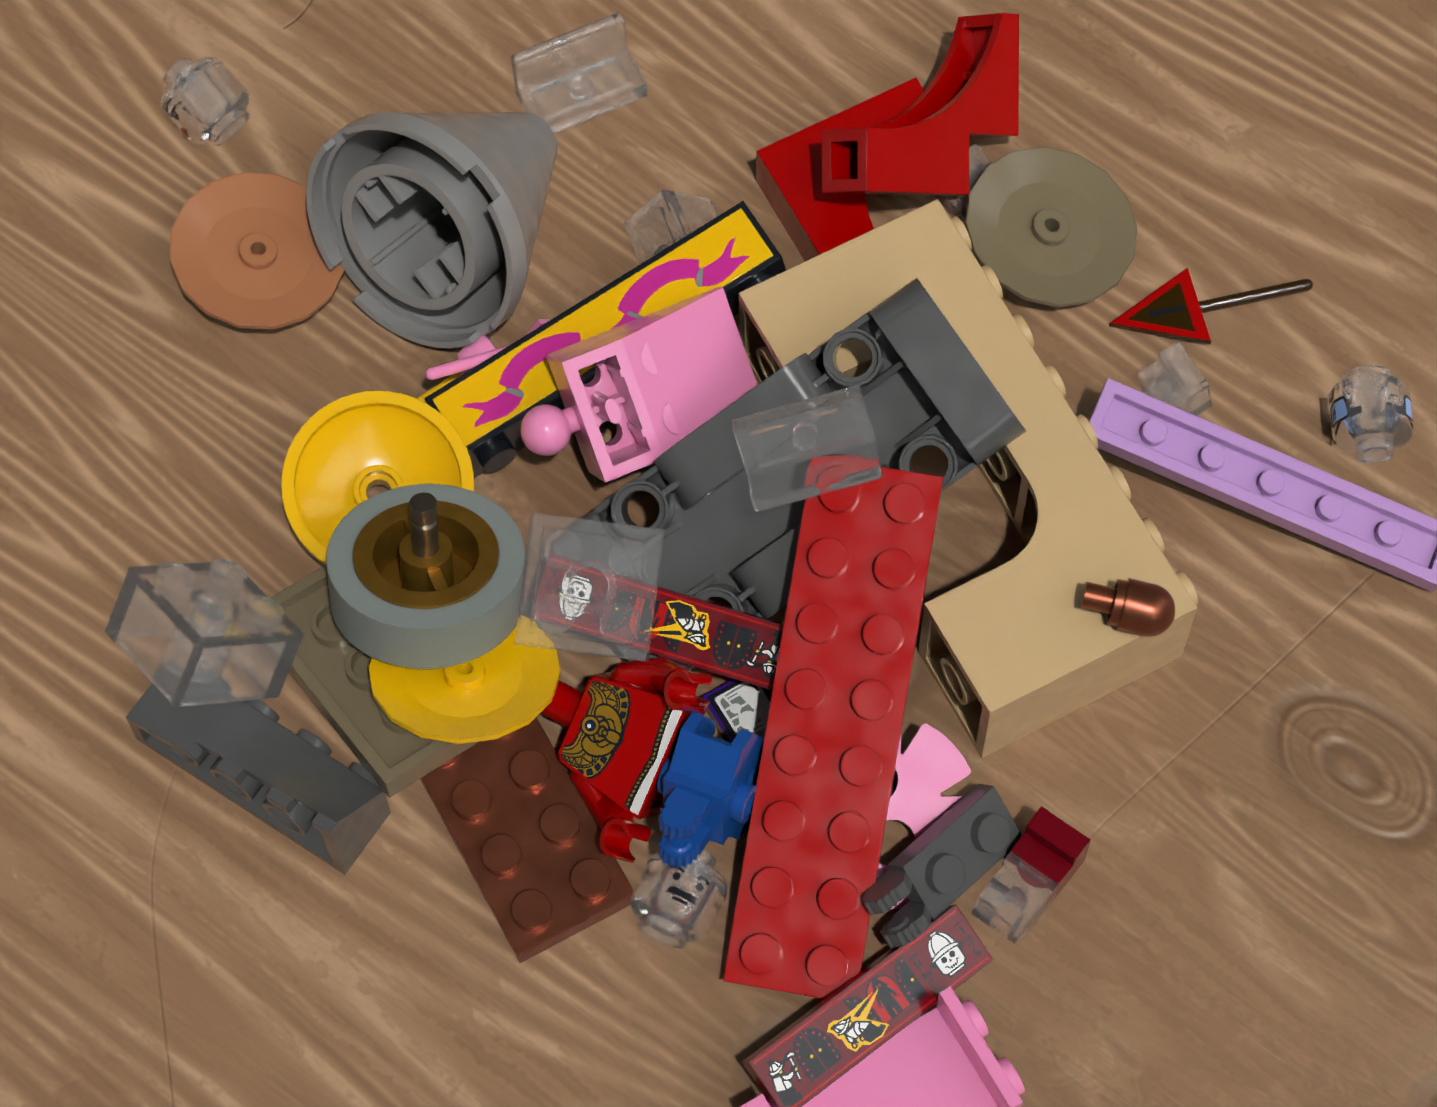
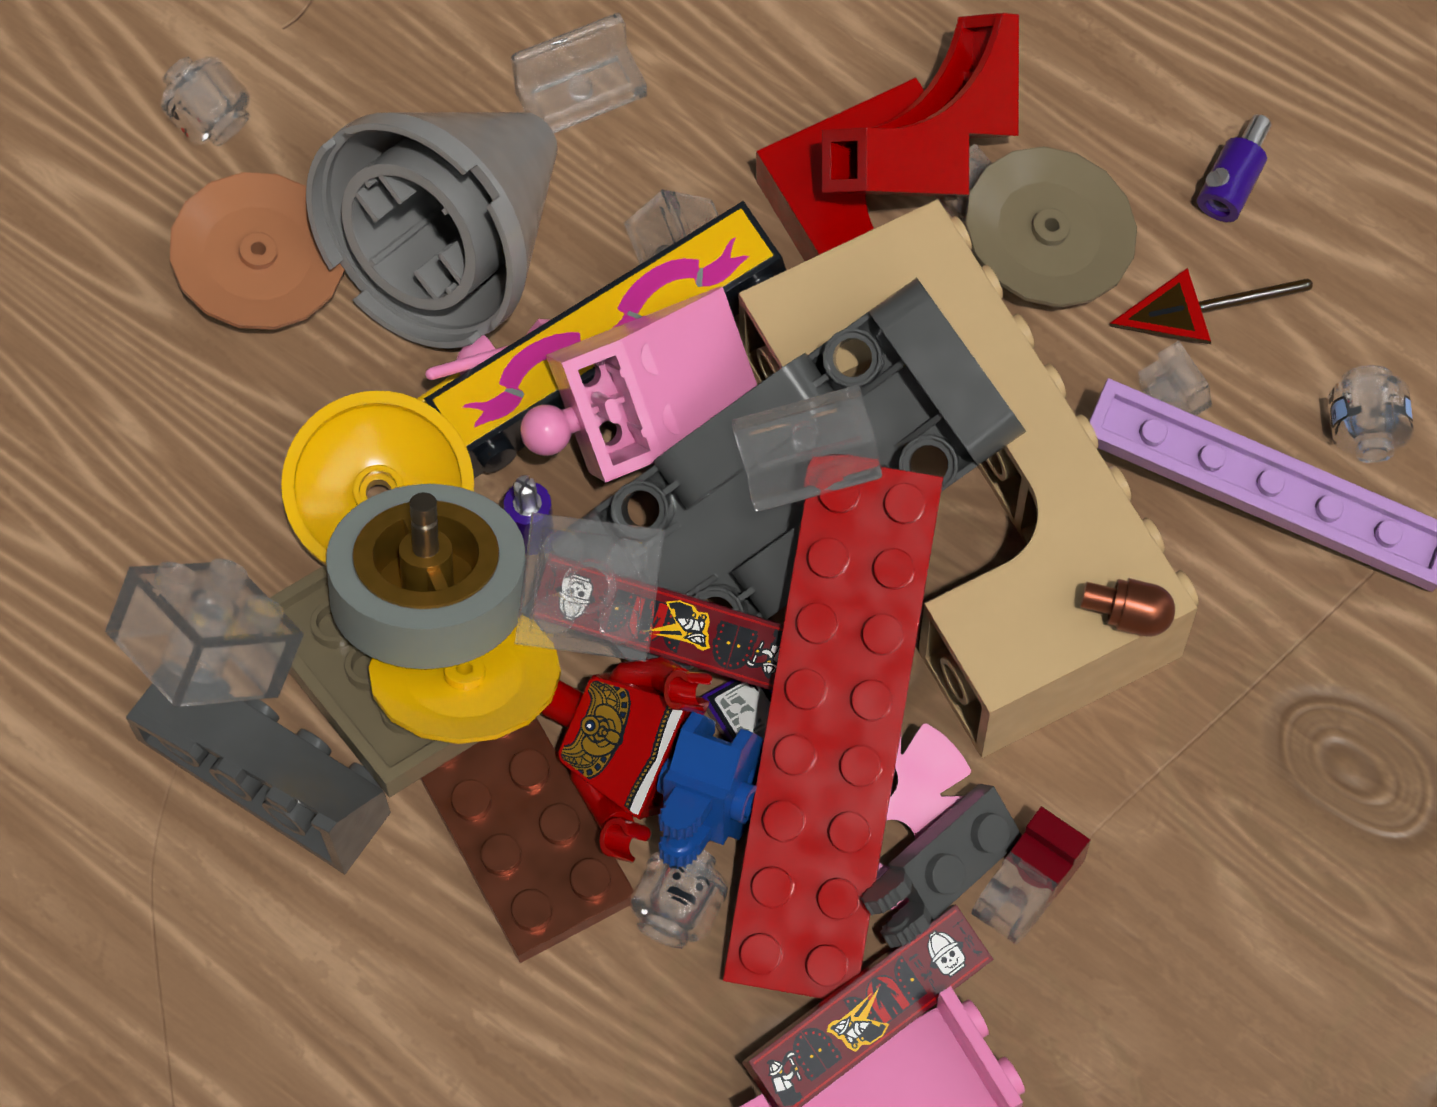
none -> piece [504,475,556,555]
none -> dark purple piece [1197,114,1272,222]

